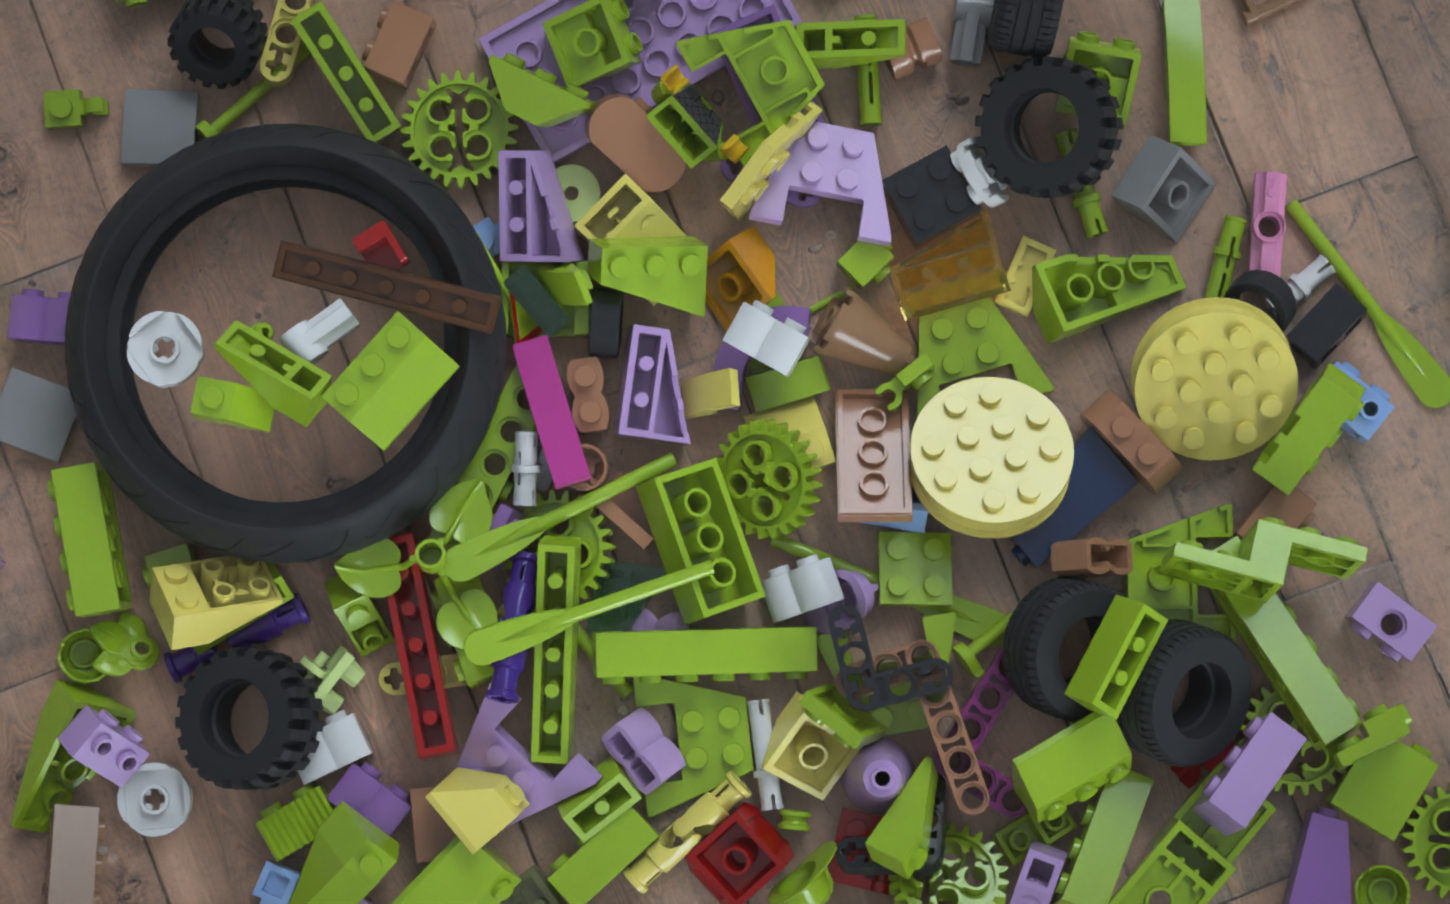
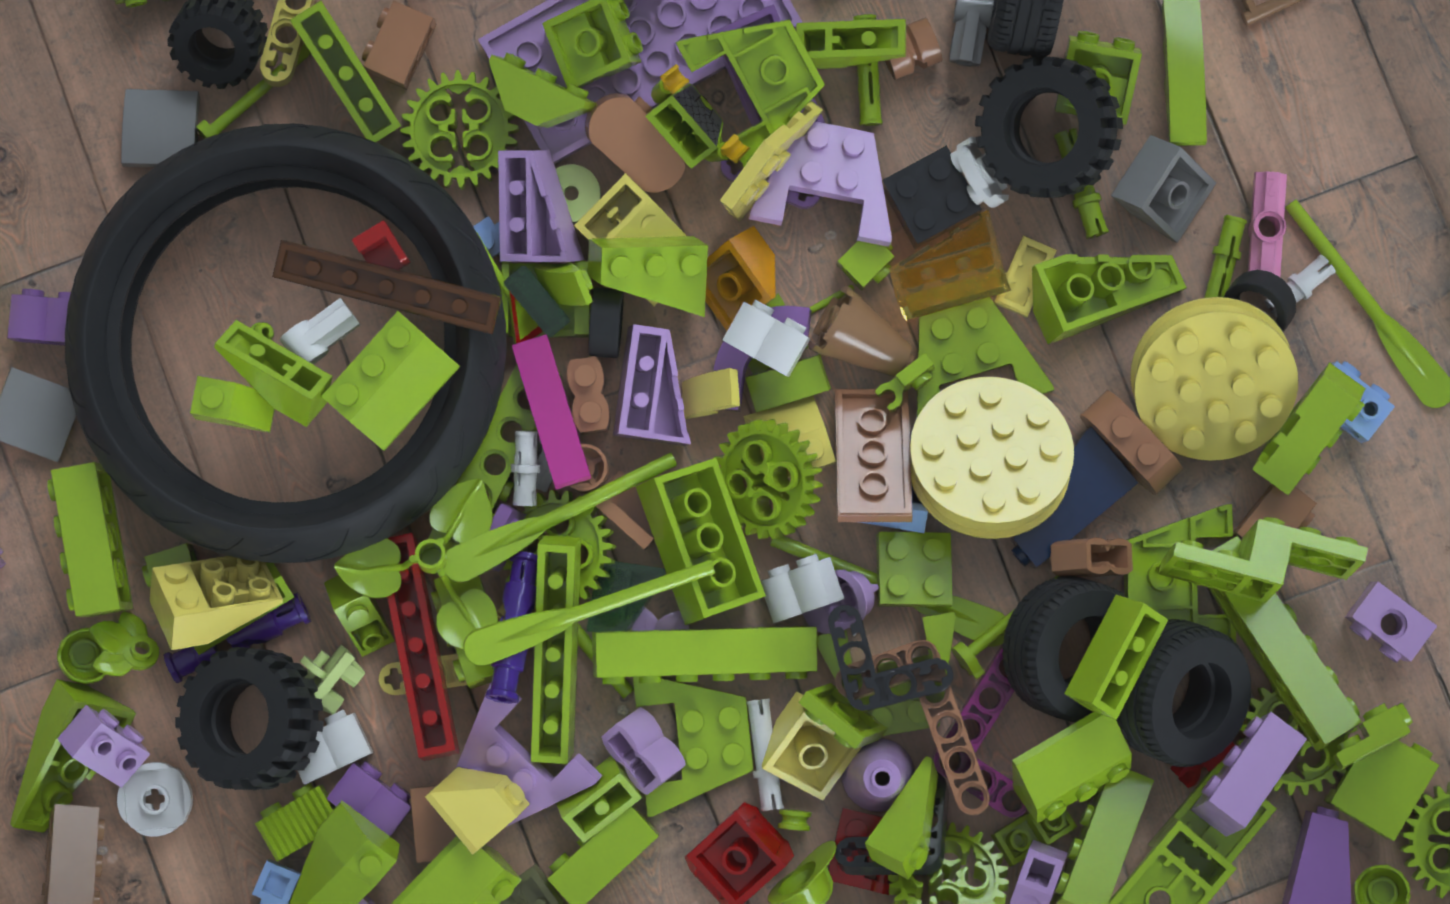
lime plate [44,89,109,130] -> none
white plate [127,311,205,388] -> none
light yellow piece [623,770,752,894] -> none
black hinge [1286,283,1367,370] -> none

